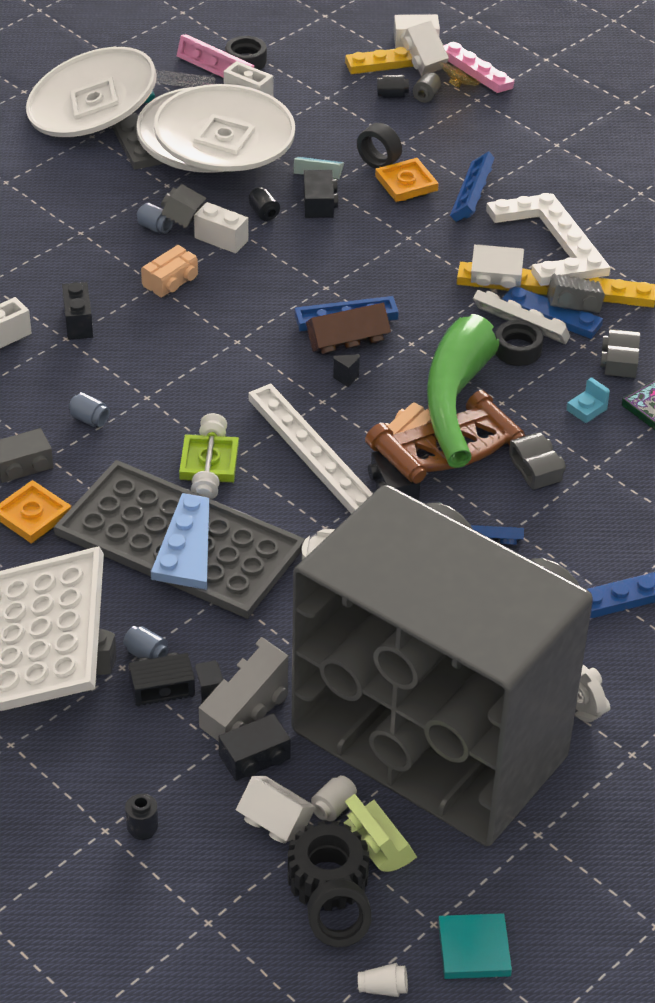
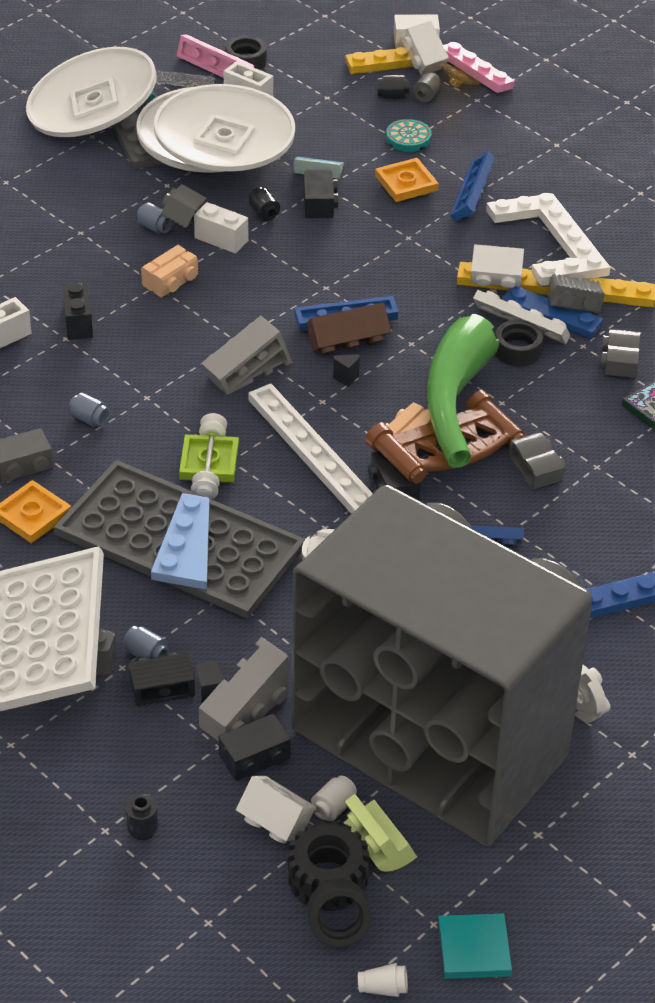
black tyre [357,123,402,169] -> none
medium azure bracket [567,378,610,423] -> none
none -> light grey wedge [201,316,293,395]
none -> teal tile [386,119,432,152]

